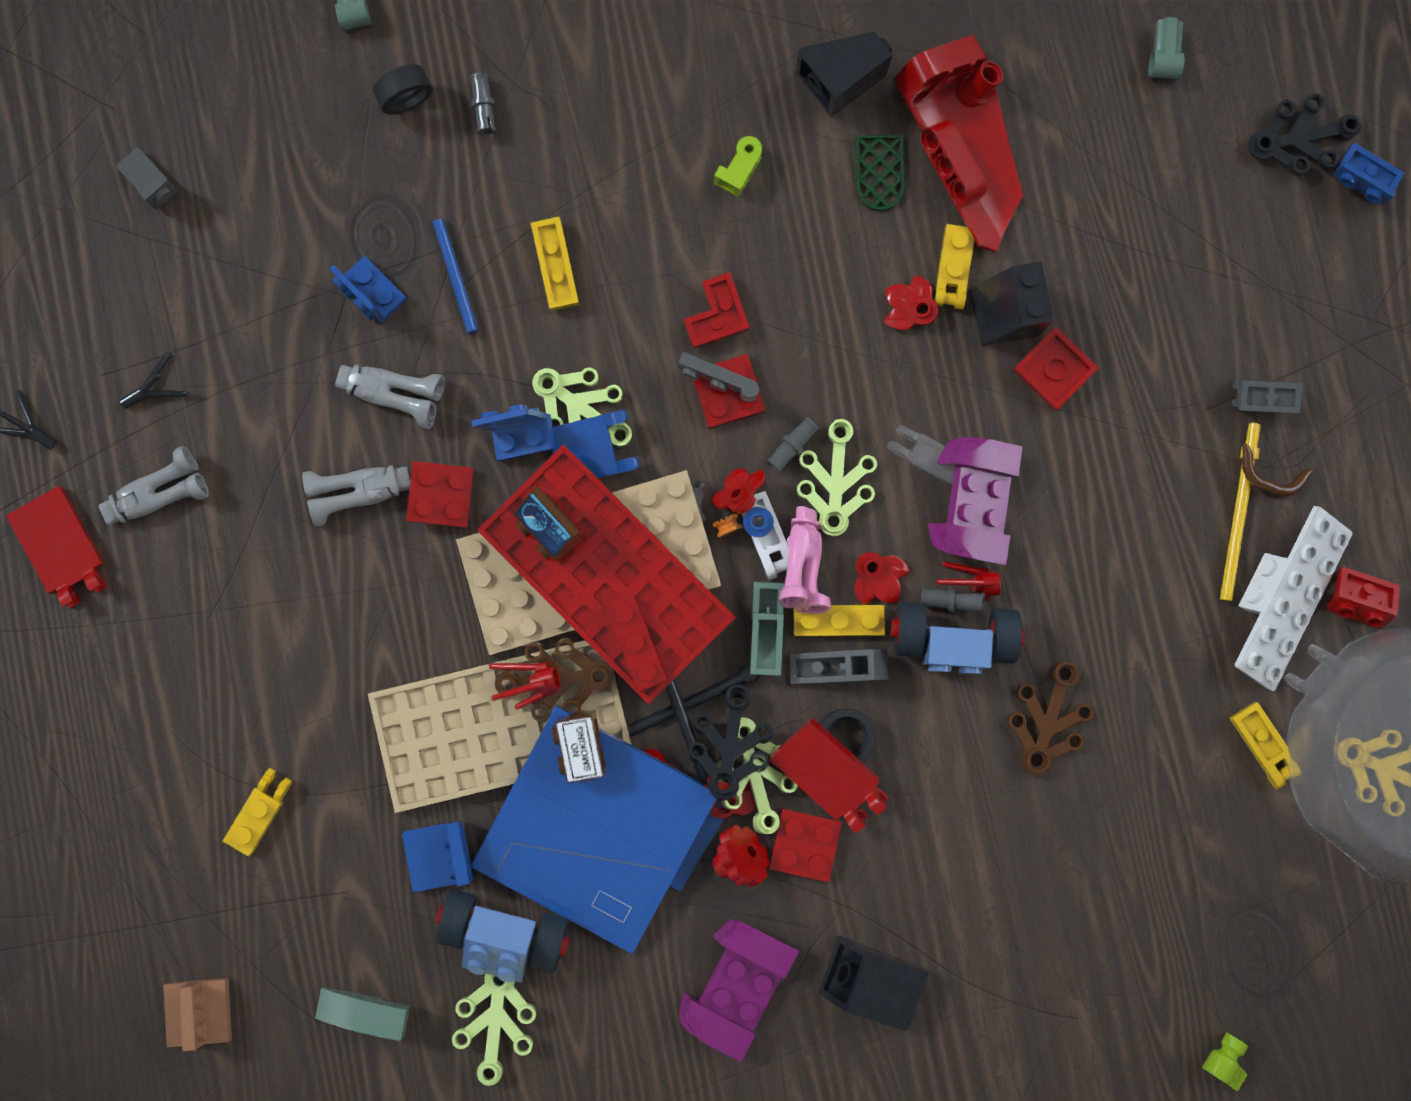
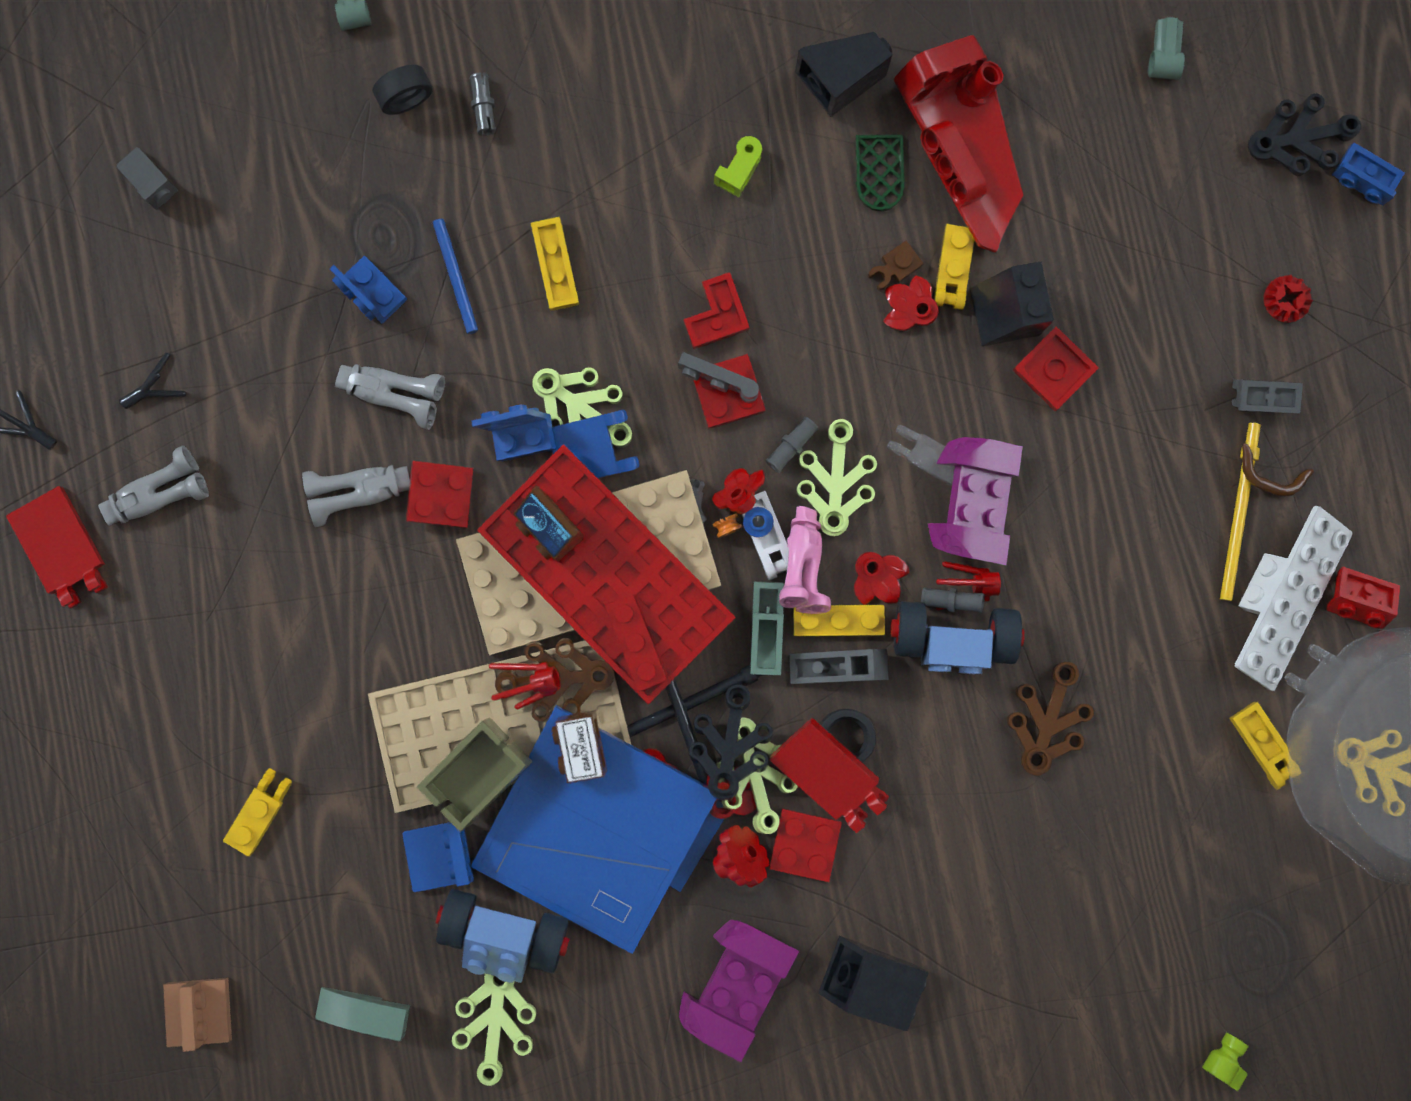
none -> olive piece [417,718,533,832]
none -> reddish brown plate [868,240,924,291]
none -> red gear [1264,275,1313,323]

